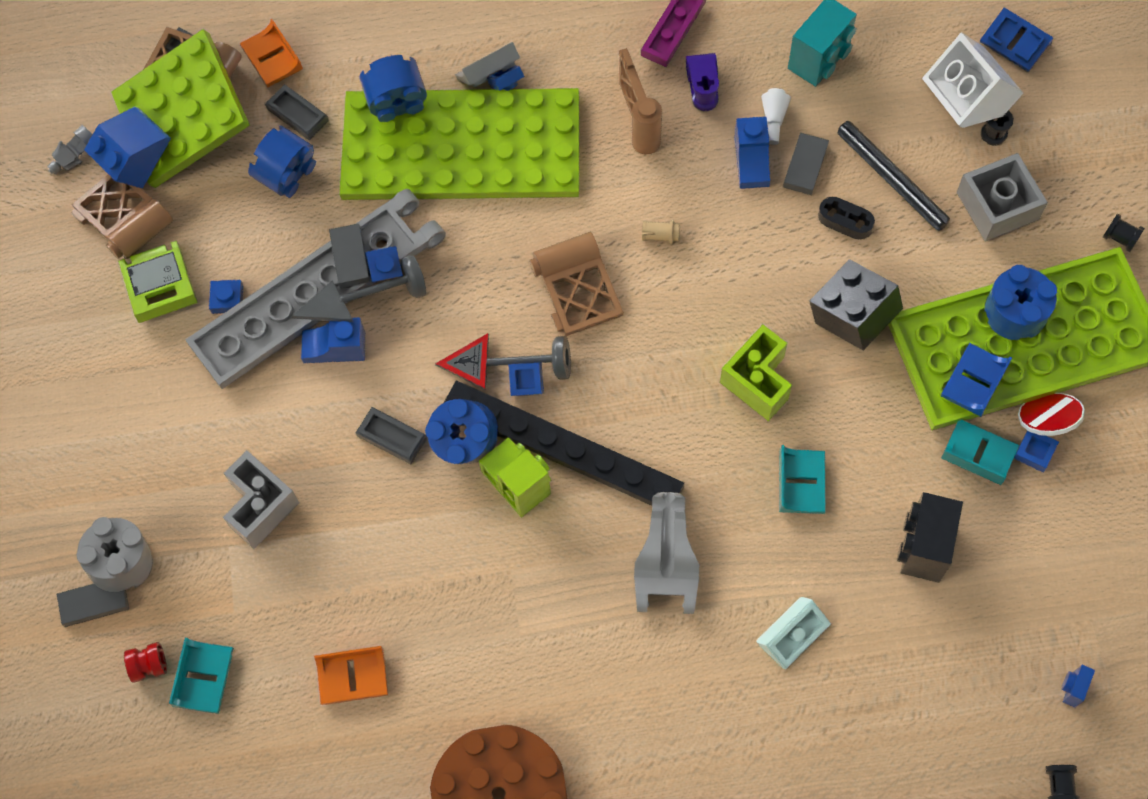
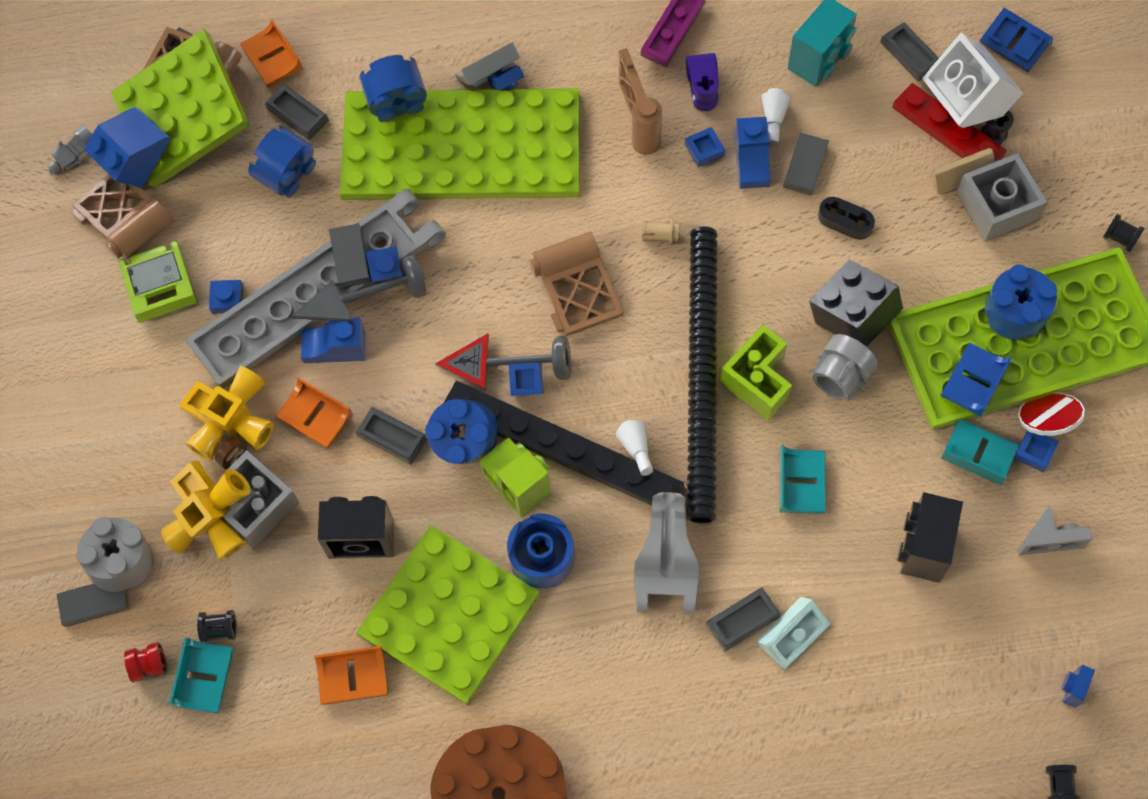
black axle [837,121,950,231] -> none
none -> yellow brick [161,460,251,561]
none -> yellow brick [179,366,274,462]
none -> black bush [197,610,237,642]
none -> reddish brown tile [215,437,247,470]
none -> orange piece [276,377,353,449]
none -> black brick [318,496,394,559]
none -> lime plate [356,525,540,706]
none -> blue brick [507,513,575,588]
none -> white cone [616,420,653,476]
none -> blue plate [685,127,725,167]
none -> black piece [687,226,717,524]
none -> dark grey tile [706,587,781,652]
none -> light grey piece [812,334,878,400]
none -> dark grey tile [880,22,939,82]
none -> red plate [892,83,1007,162]
none -> tan slope [931,148,995,194]
none -> light grey slope [1017,506,1092,556]

